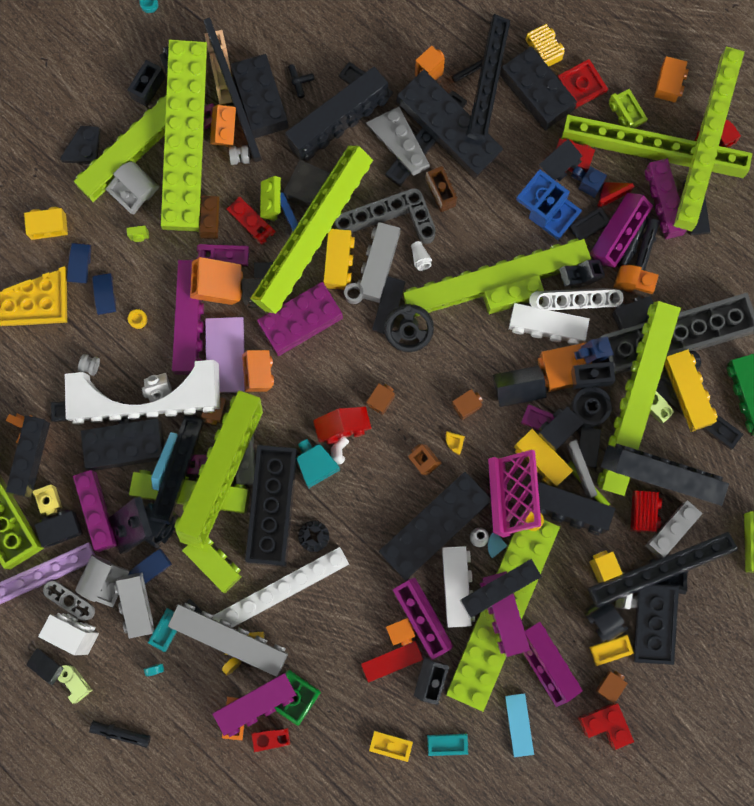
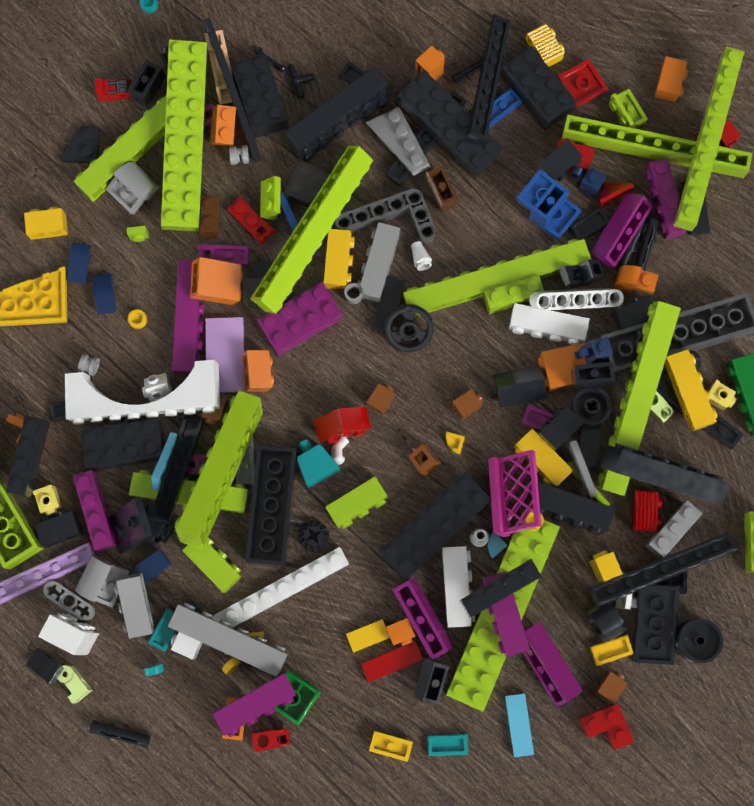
none -> red leg [95,78,131,102]
none -> white brick [170,632,203,660]
none -> black hinge [255,47,286,72]
none -> lime brick [326,477,388,529]
none -> yellow tile [346,619,390,653]
none -> blue tile [489,88,523,129]
none -> black wheel [675,619,723,663]
none -> light yellow brick [708,380,737,411]

